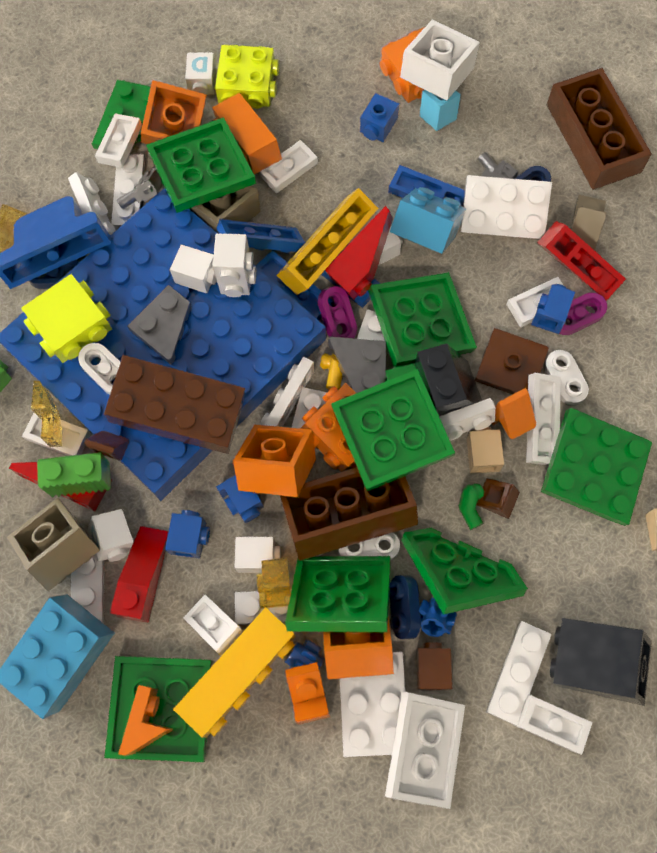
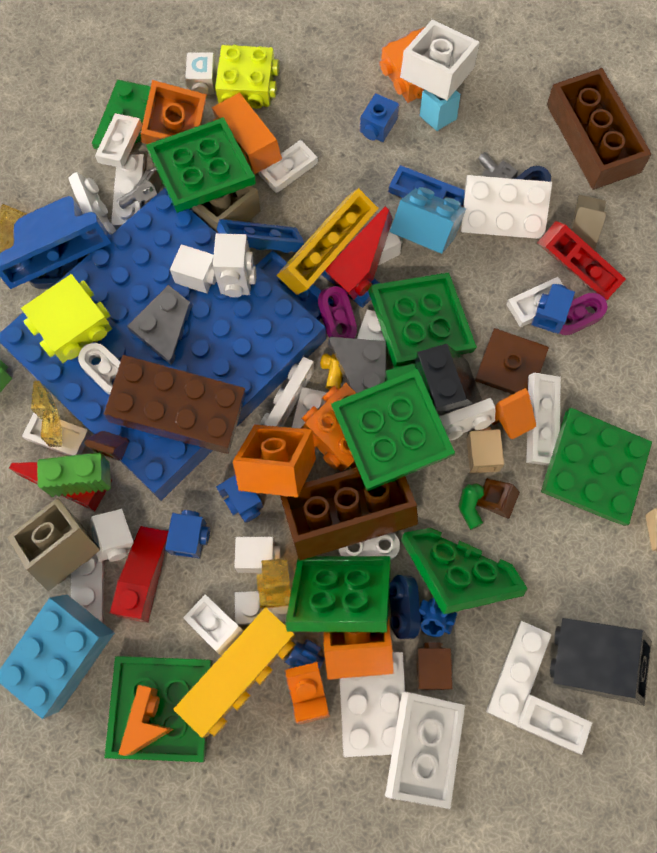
white plate [544,350,589,406] -> none

